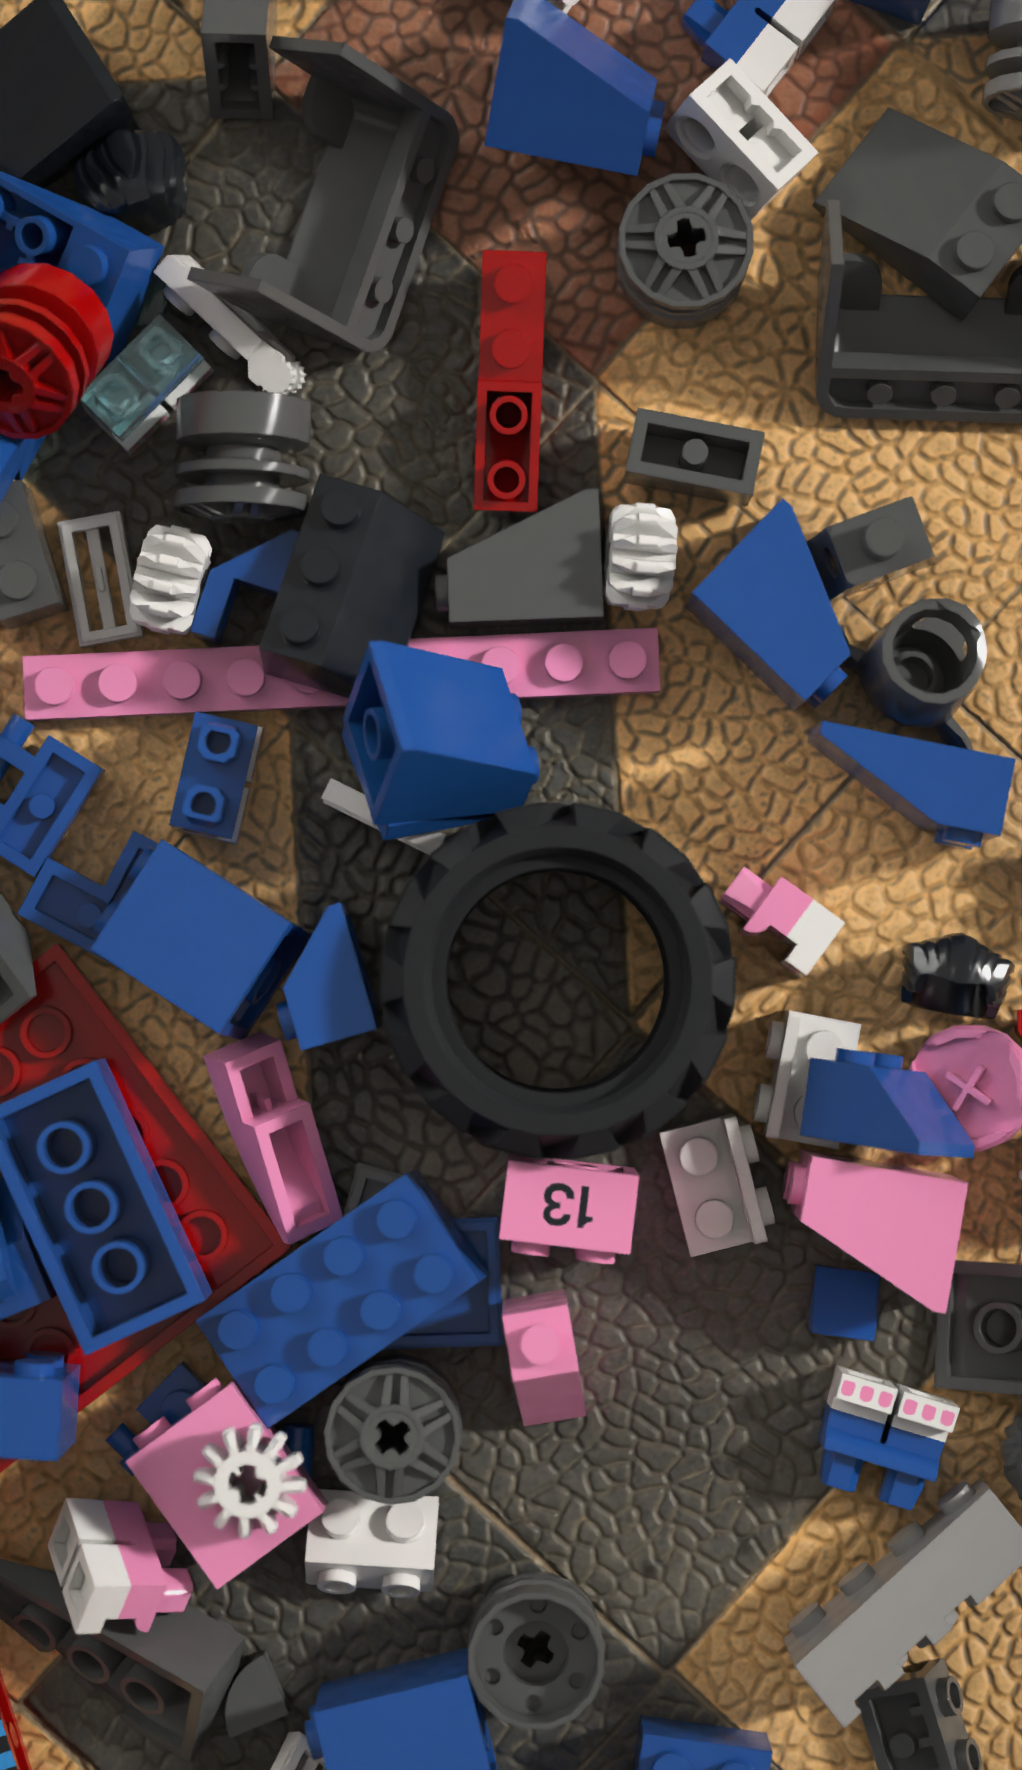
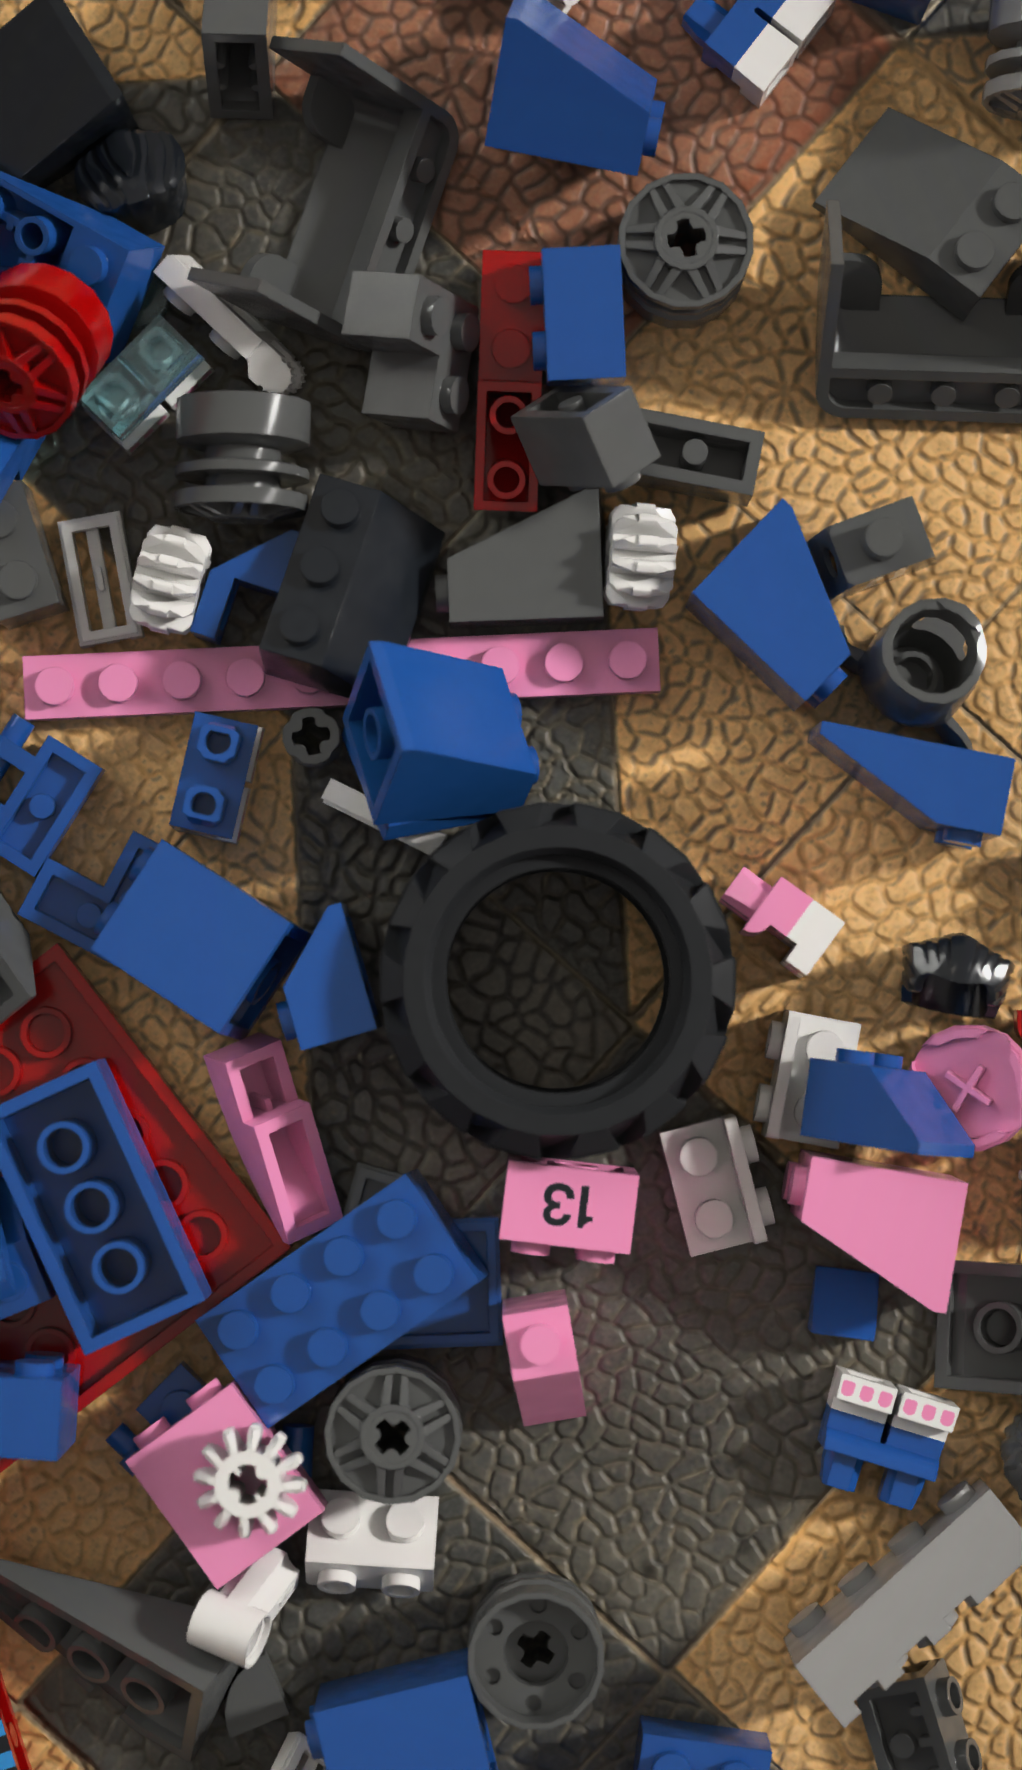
hips [47,1498,193,1634] -> none
white brick [663,58,819,220] -> none
none -> white piece [187,1547,300,1669]
none -> dark grey bush [282,707,343,769]
none -> dark grey brick [341,270,480,433]
none -> dark grey brick [510,386,661,493]
none -> blue slope [529,244,626,386]

